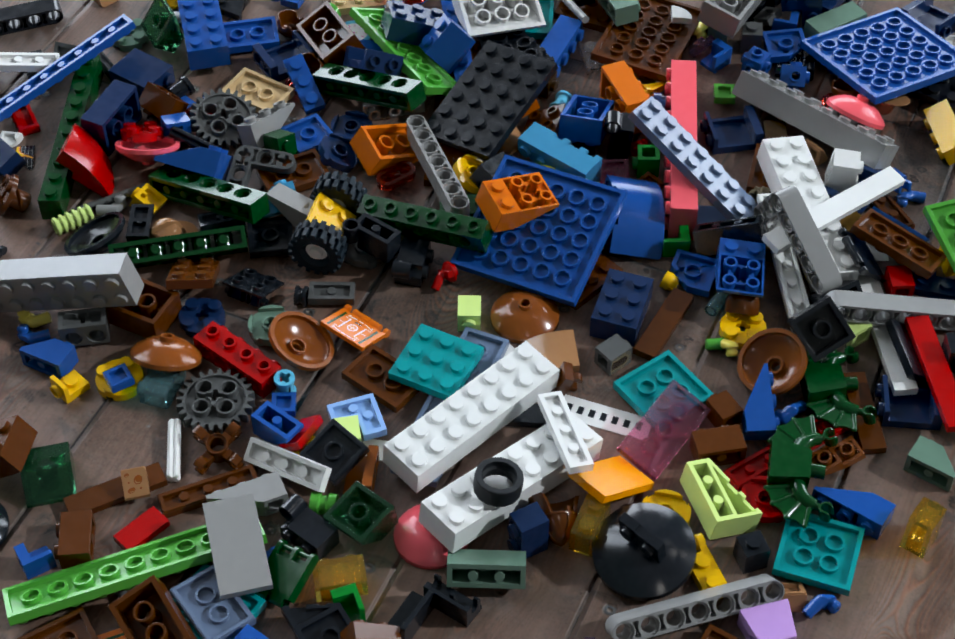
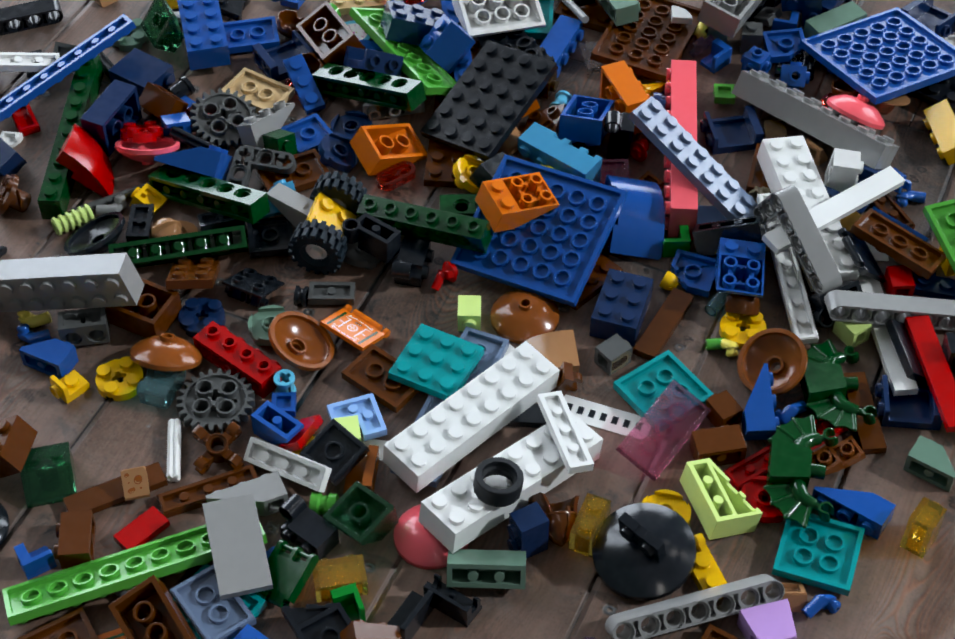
black sticker [16,145,35,170] -> none
blue tile [102,363,135,394] -> none
light grey beam [406,114,470,216] -> none
light orange tile [568,455,655,504] -> none
green brick [632,145,660,178] -> none
black brick [733,530,771,574] -> none
black brick [786,295,856,362] -> none

